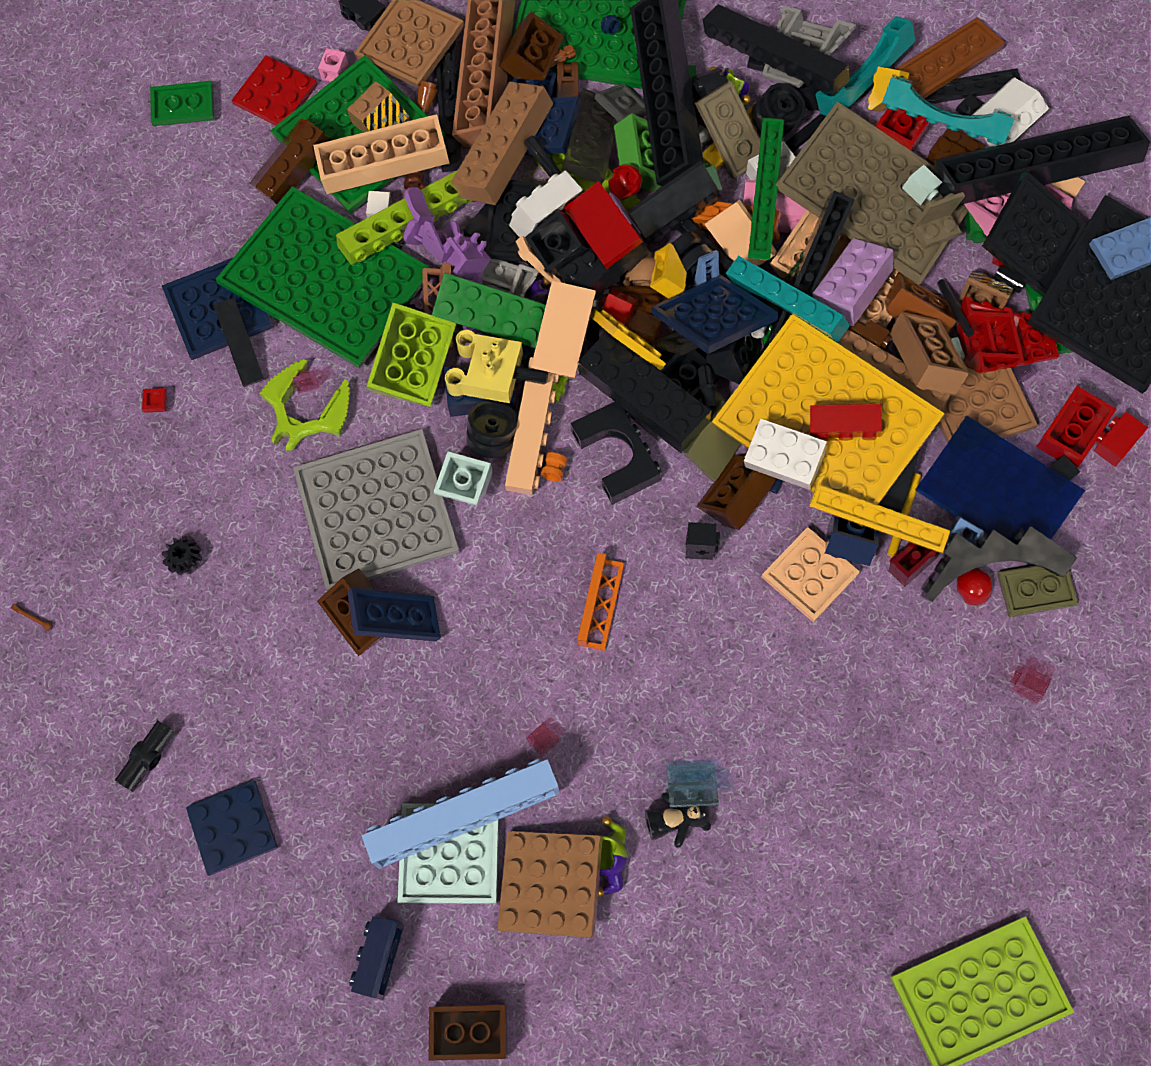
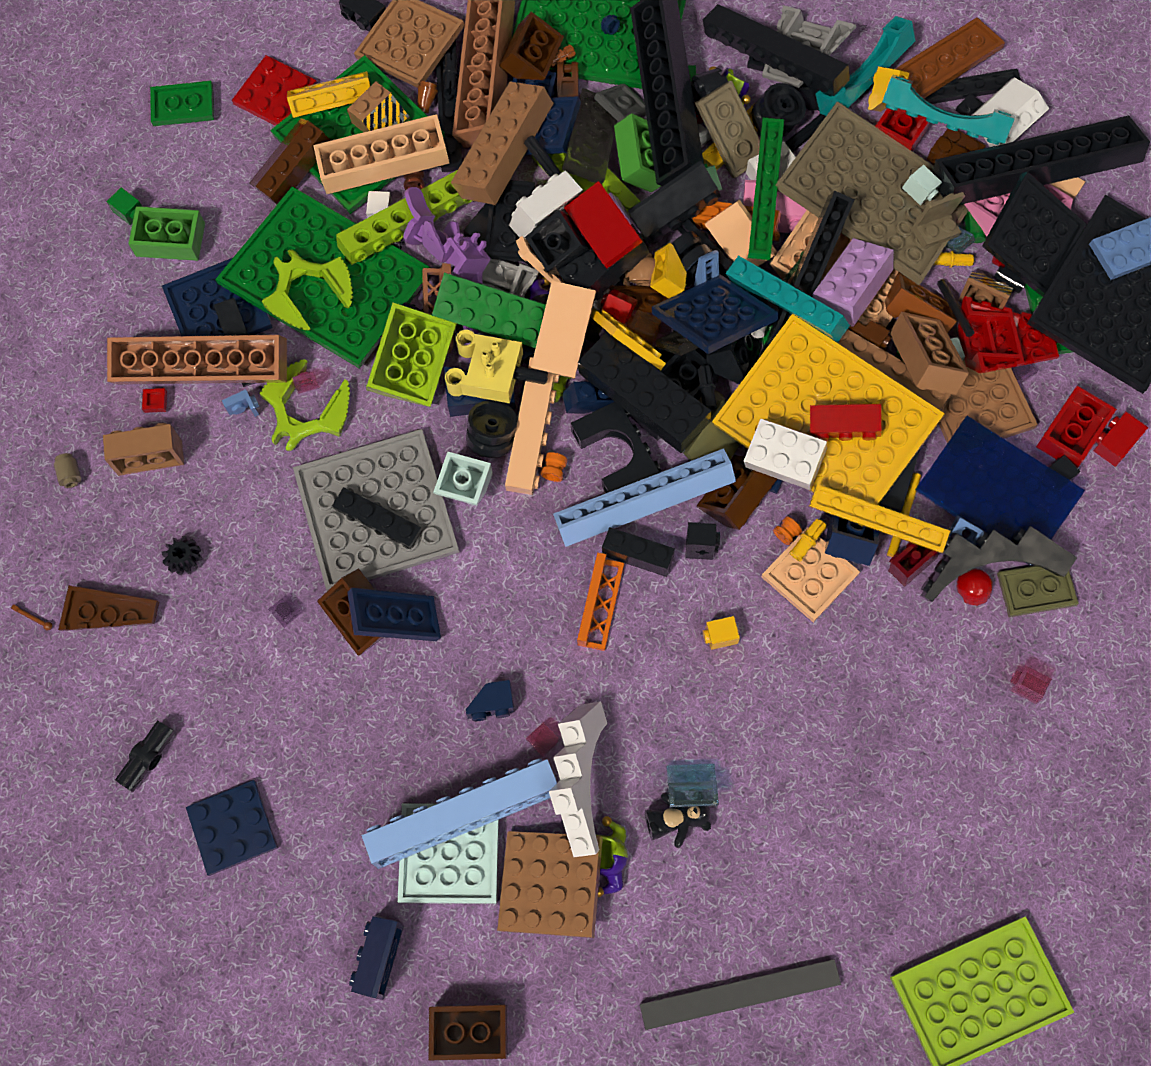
bright pink brick [318,48,349,82] -> none
red hair [608,164,642,199] -> none
none -> dark tan brick [53,453,81,488]
none -> reddish brown wing [58,585,159,631]
none -> medium nougat brick [103,423,184,476]
none -> green brick [106,187,142,226]
none -> nougat brick [107,335,287,385]
none -> bright green brick [128,206,205,261]
none -> medium blue bracket [222,389,260,417]
none -> lime piece [262,249,353,330]
none -> clear purple plate [268,595,302,628]
none -> yellow fence [287,71,371,118]
none -> black plate [332,487,422,549]
none -> dark blue slope [466,680,515,722]
none -> white arch [549,701,607,857]
none -> light blue brick [553,449,736,547]
none -> dark blue slope [562,381,614,414]
none -> black brick [602,527,675,577]
none -> dark grey tile [640,959,841,1030]
none -> yellow brick [702,616,740,650]
none -> orange wheel [773,516,802,545]
none -> yellow axle [789,519,827,562]
none -> yellow axle [933,251,974,268]
none -> clear light blue plate [945,228,975,254]

